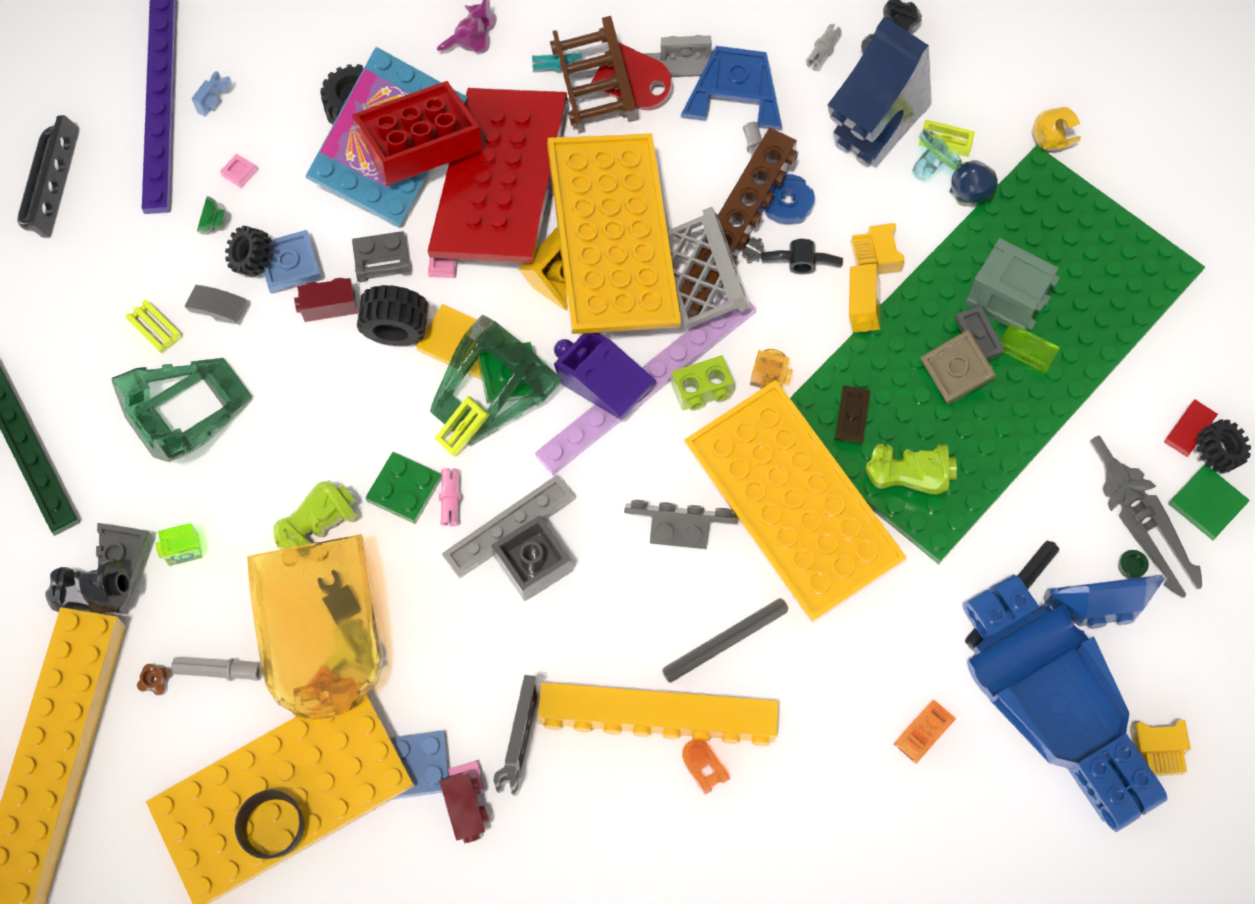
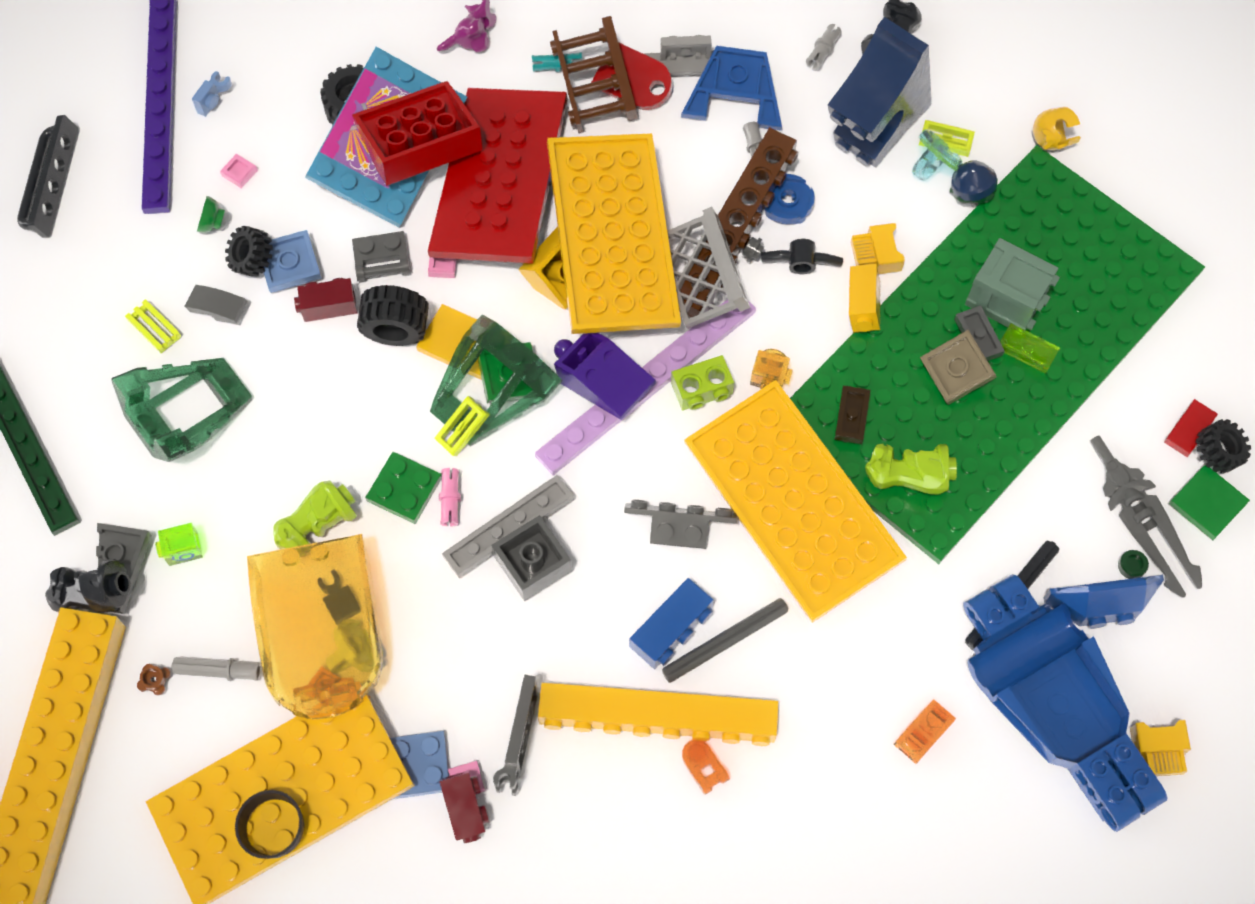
none -> blue brick [629,578,714,670]

